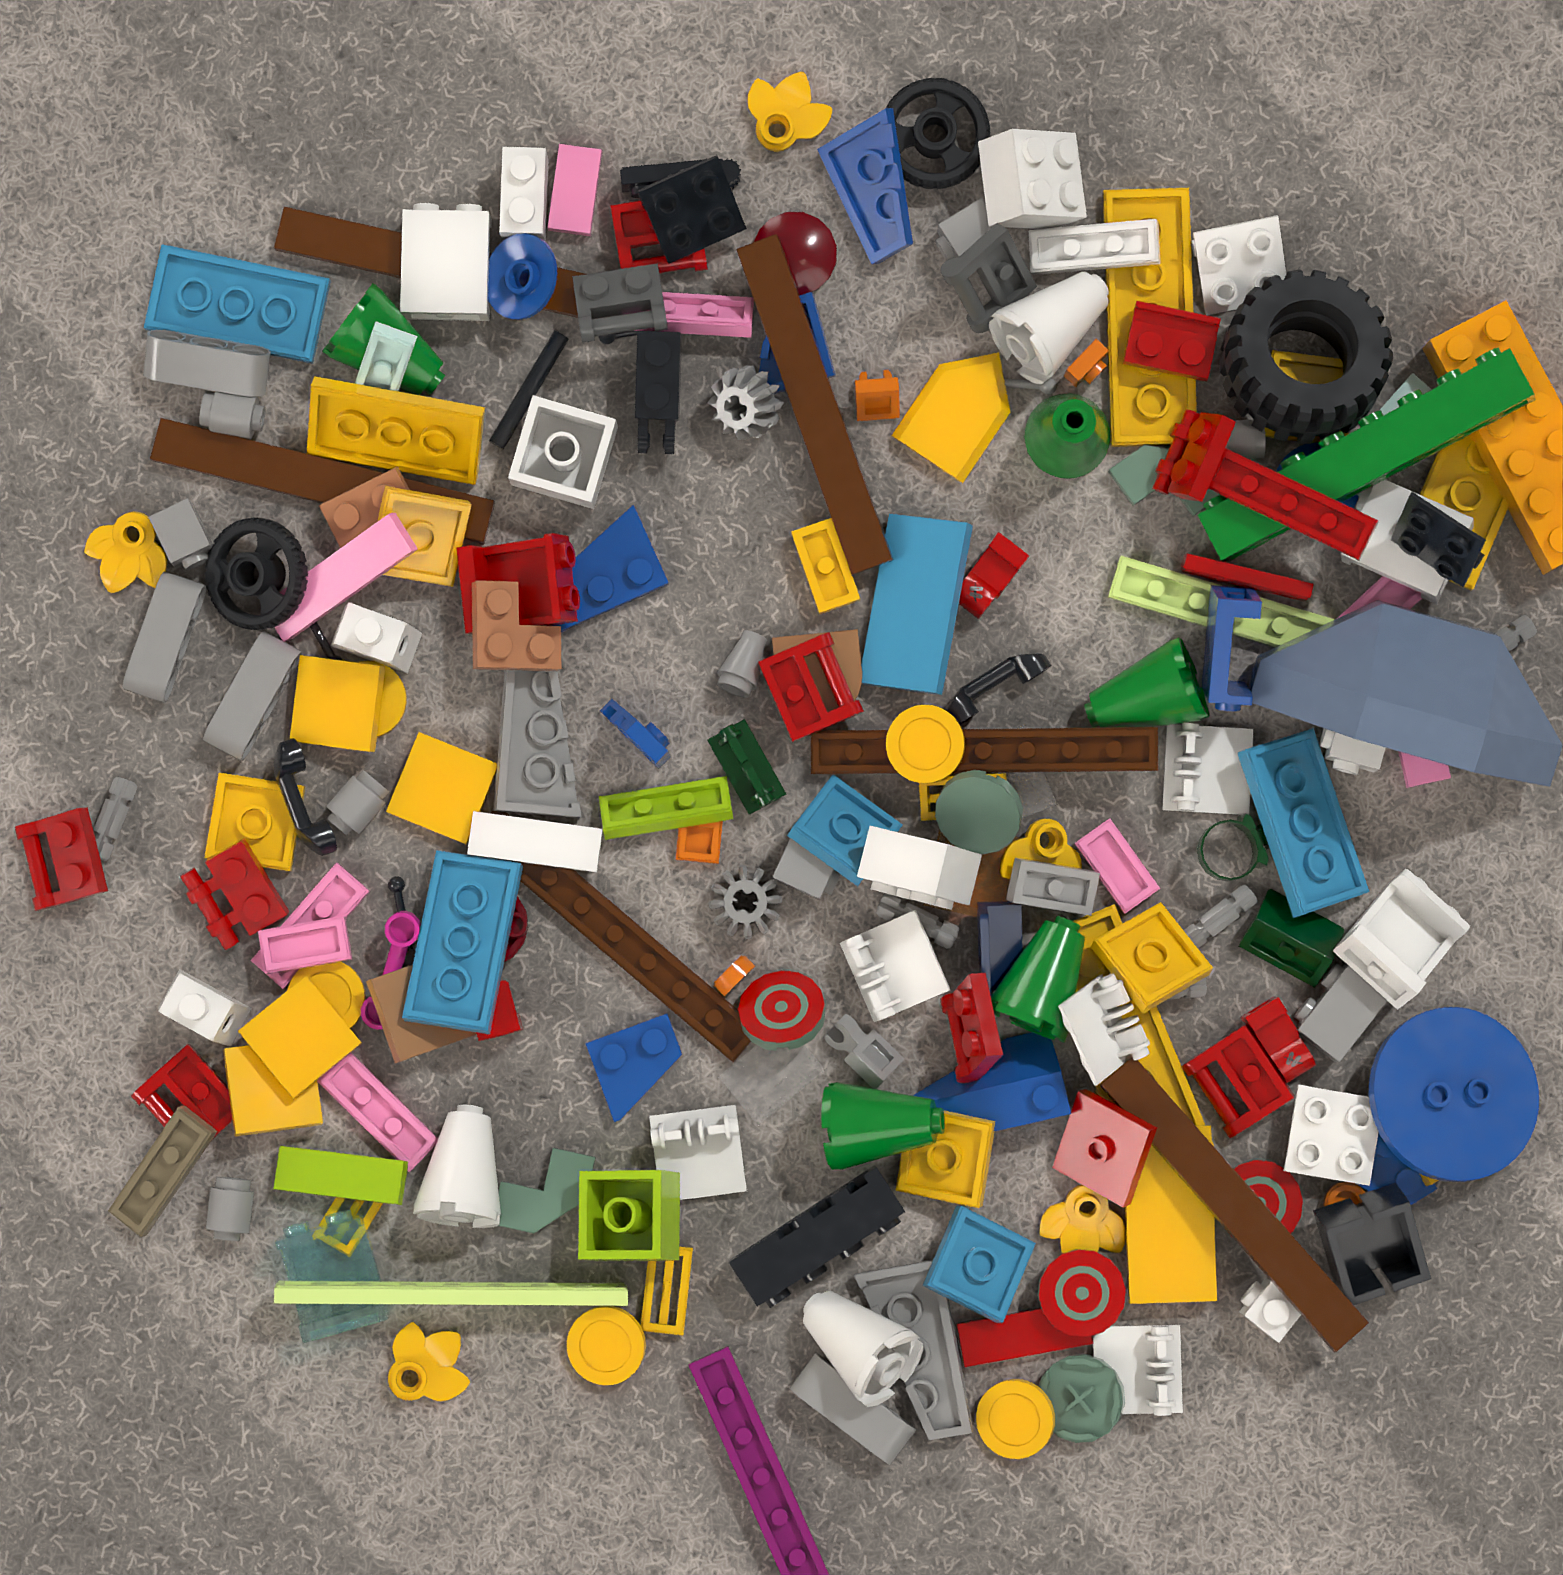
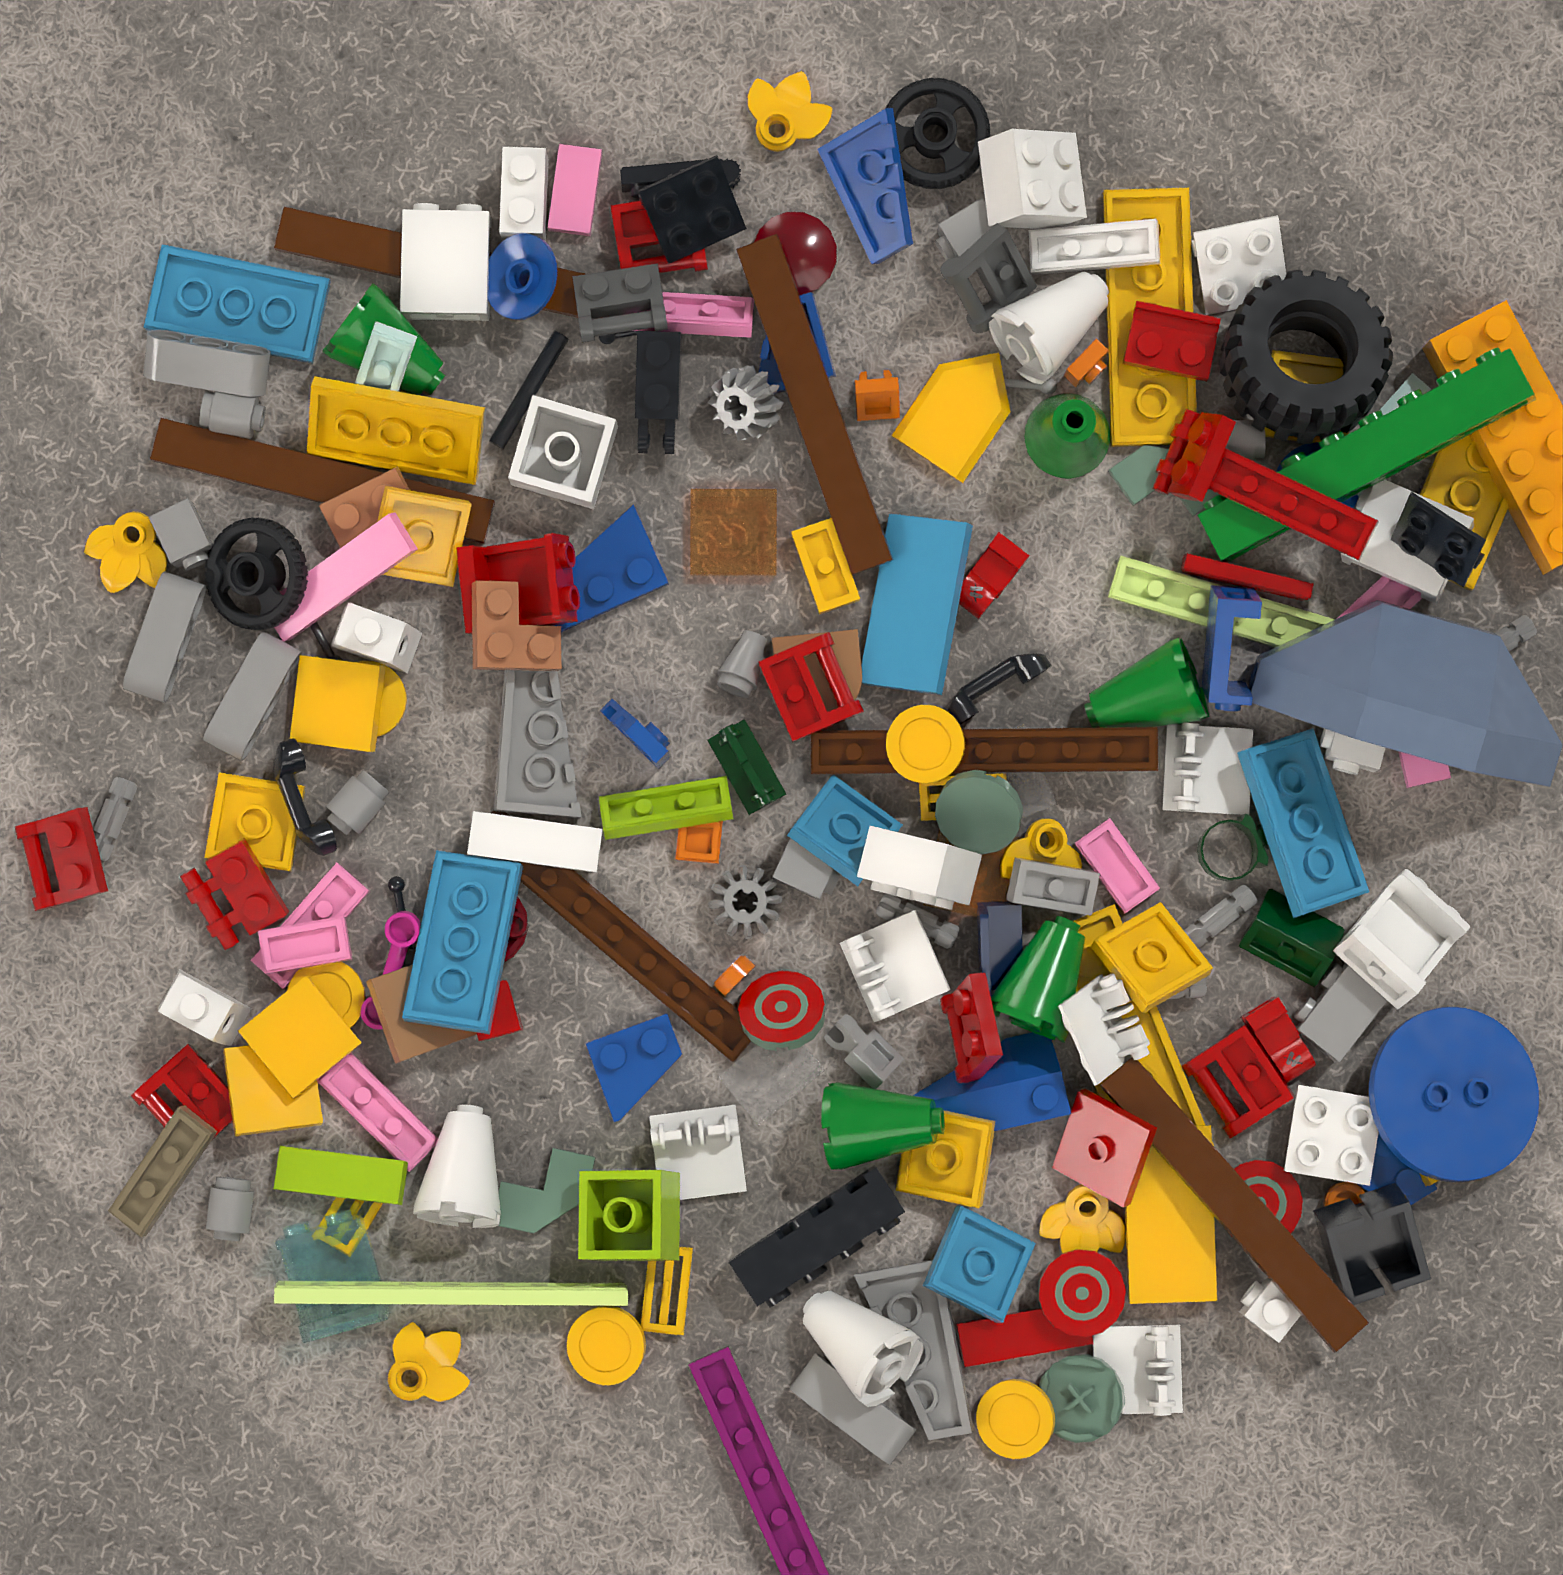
yellow tile [386,732,497,845] -> none
none -> clear orange tile [690,489,777,576]

